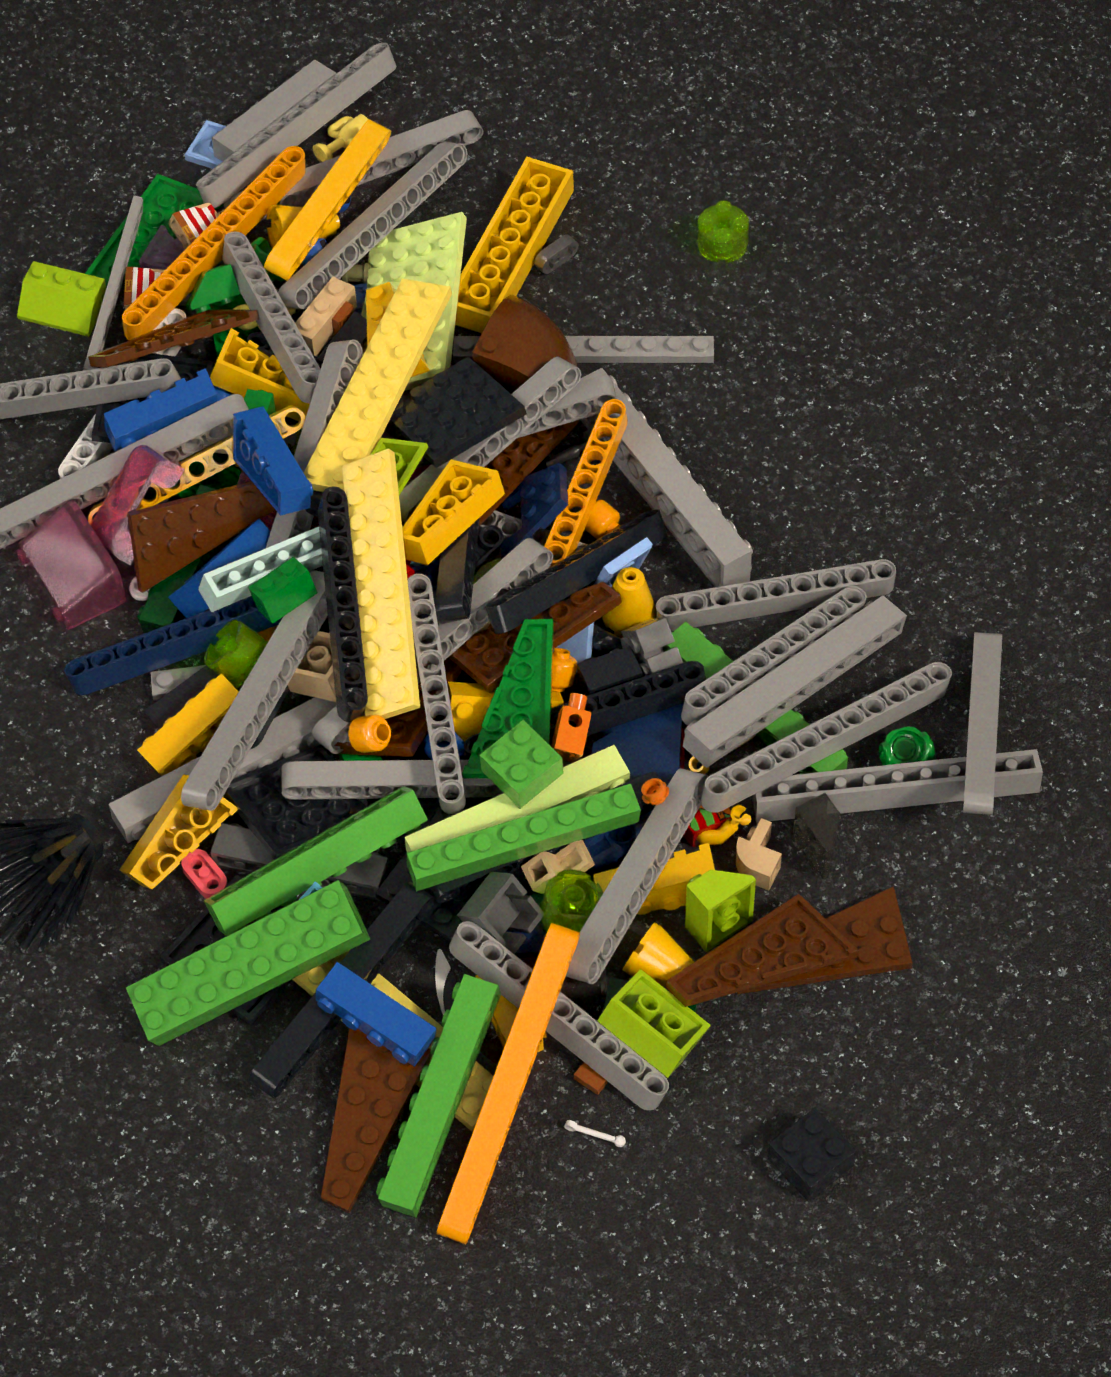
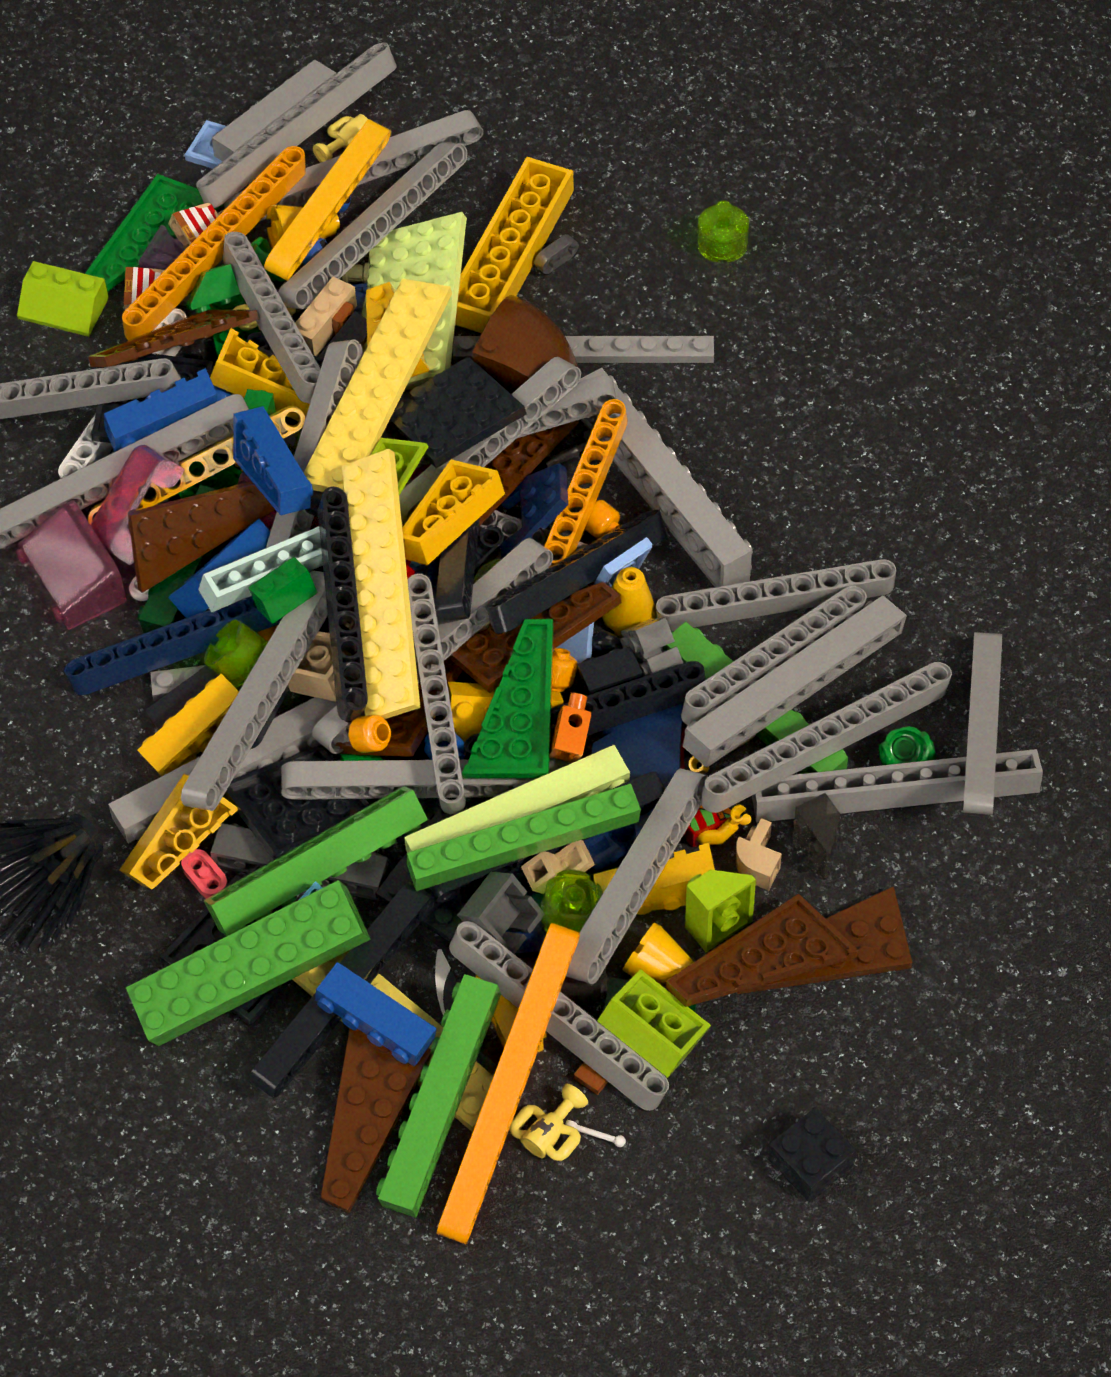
light grey tile [83,195,143,371] -> none
bright green brick [480,720,563,809] -> none
orange plate [641,778,669,805] -> none
none -> light yellow piece [509,1084,588,1161]

